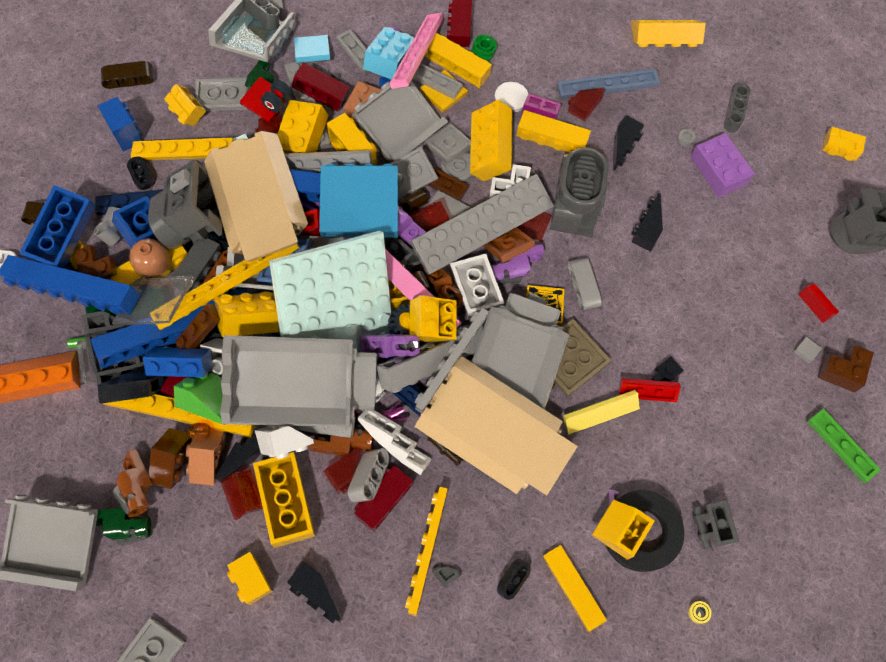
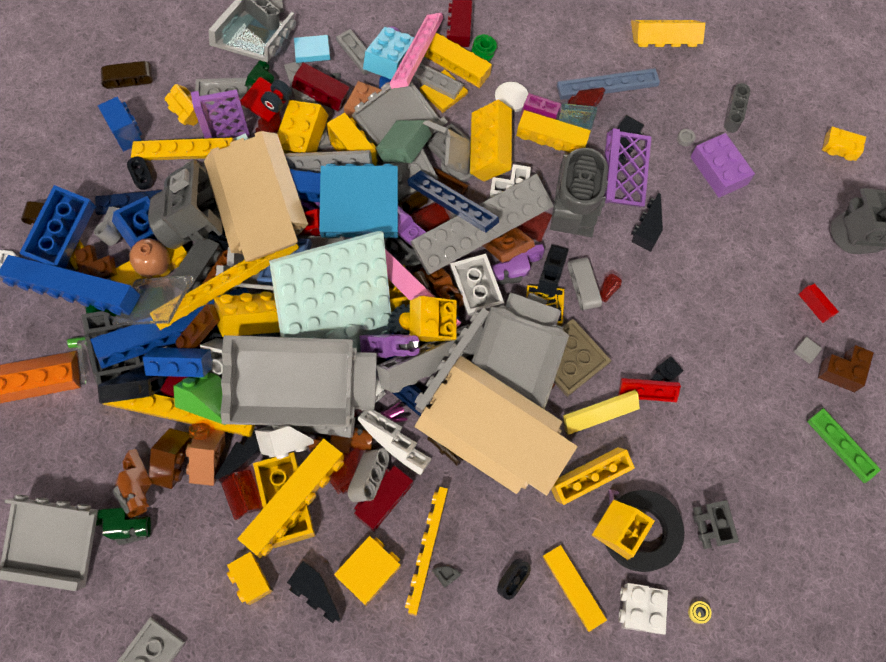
none -> medium lavender fence [191,90,250,139]
none -> yellow brick [237,438,344,558]
none -> yellow brick [334,536,401,606]
none -> sand green brick [376,120,432,163]
none -> dark blue plate [407,170,499,233]
none -> light grey piece [423,120,470,175]
none -> black slope [537,244,569,296]
none -> yellow brick [551,447,635,505]
none -> clear light blue tile [557,104,597,130]
none -> clear red cone [599,274,622,302]
none -> medium lavender fence [604,128,651,207]
none -> white plate [619,583,668,635]

